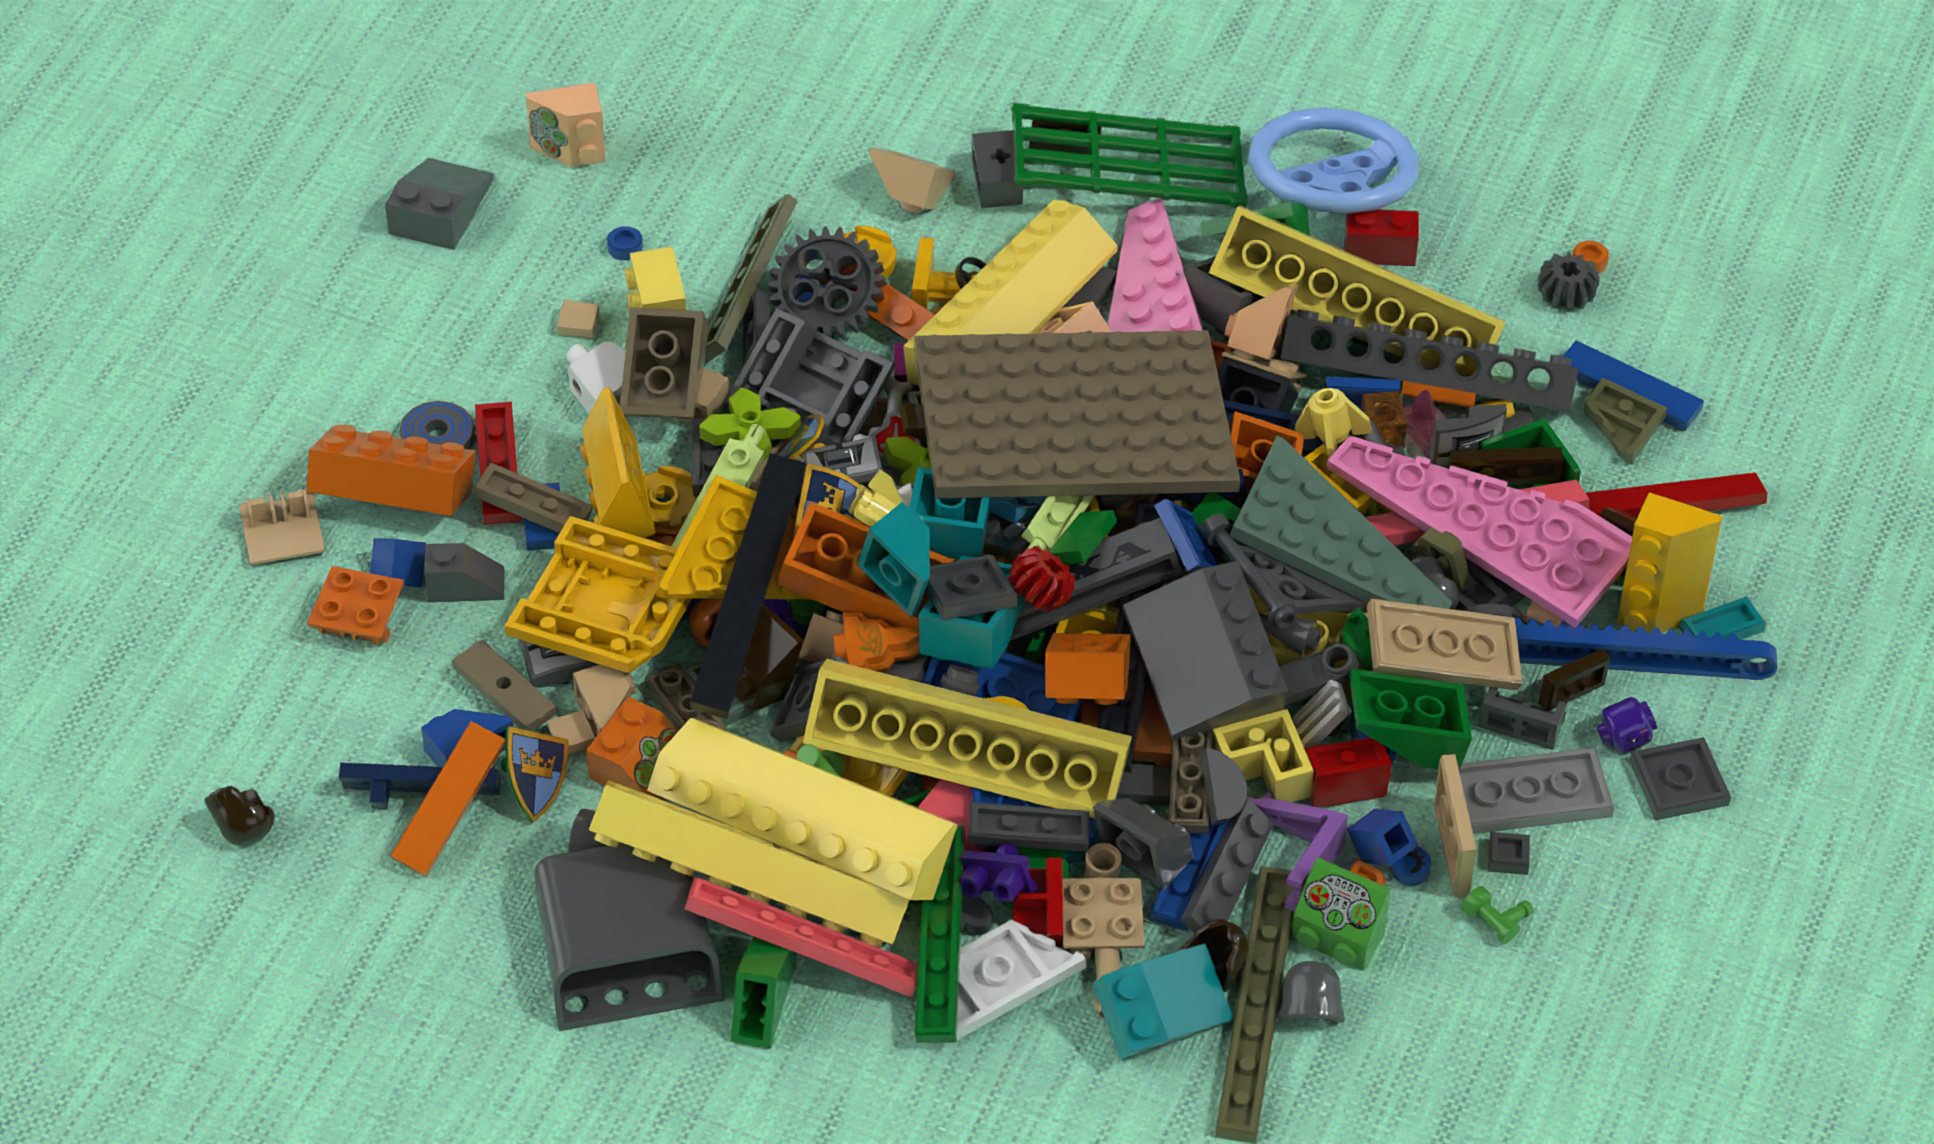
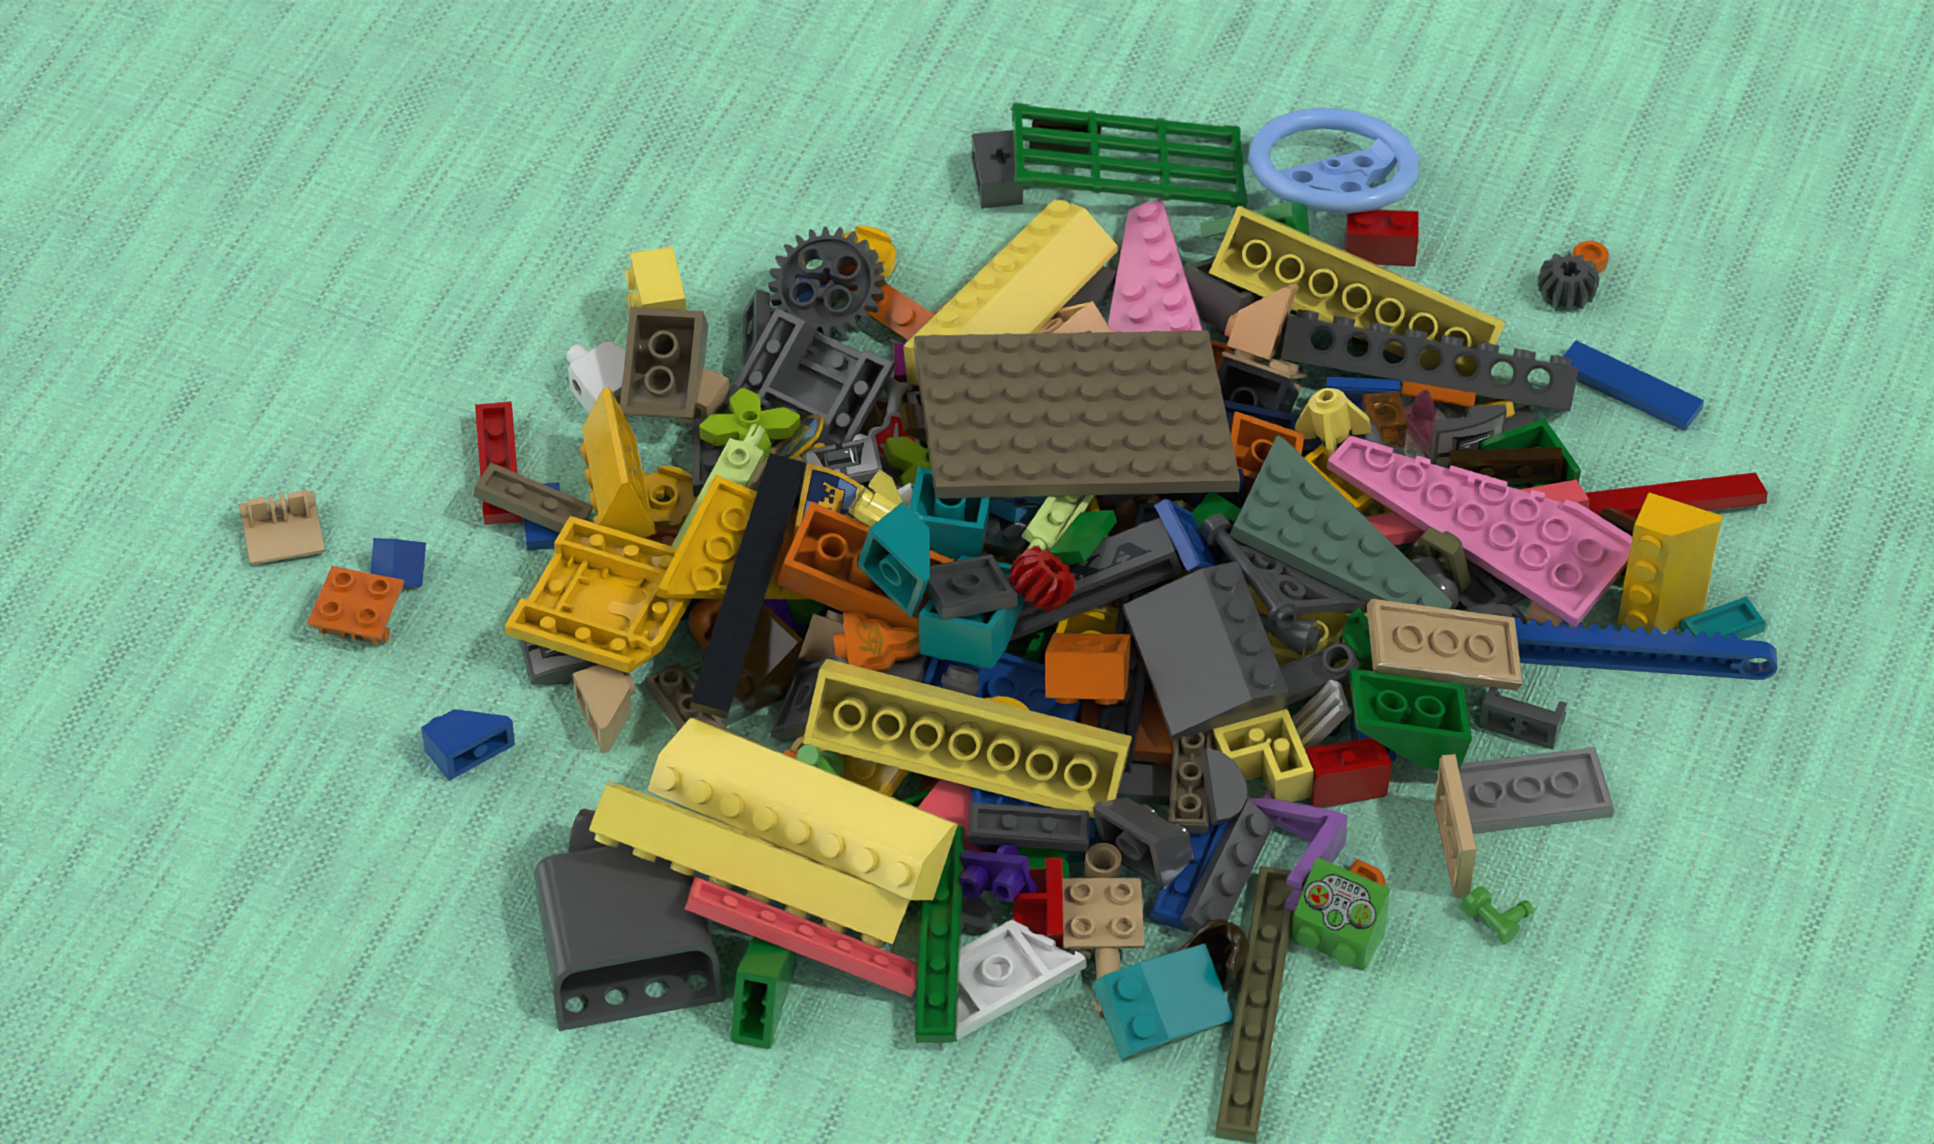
dark brown hair [204,786,275,847] -> none
orange brick [306,425,475,516] -> none
dark blue hinge [339,763,501,809] -> none
dark grey slope [385,158,494,250] -> none
orange tile [391,721,506,878] -> none
dark grey tile [400,401,474,449] -> none
dark grey slope [425,543,505,602] -> none
dark tan tile [452,640,557,731] -> none
shield [501,726,569,823] -> none
light nougat slope [525,83,606,167] -> none
tan tile [546,710,596,755] -> none
tan tile [556,300,600,339] -> none
orange slope [586,696,678,800] -> none
blue tile [607,226,643,261] -> none
olive tile [705,194,798,363] -> none
tan slope [869,147,955,214] -> none
yellow piece [912,237,987,309] -> none
dark grey hair [1278,961,1345,1023] -> none
blue brick [1347,808,1418,866] -> none
blue tile [1390,846,1431,885] -> none
dark grey tile [1488,832,1530,875] -> none
dark brown plate [1538,649,1611,711] -> none
olive wing [1584,378,1667,464] -> none
dark purple head [1596,697,1658,754] -> none
dark grey tile [1629,737,1731,821] -> none

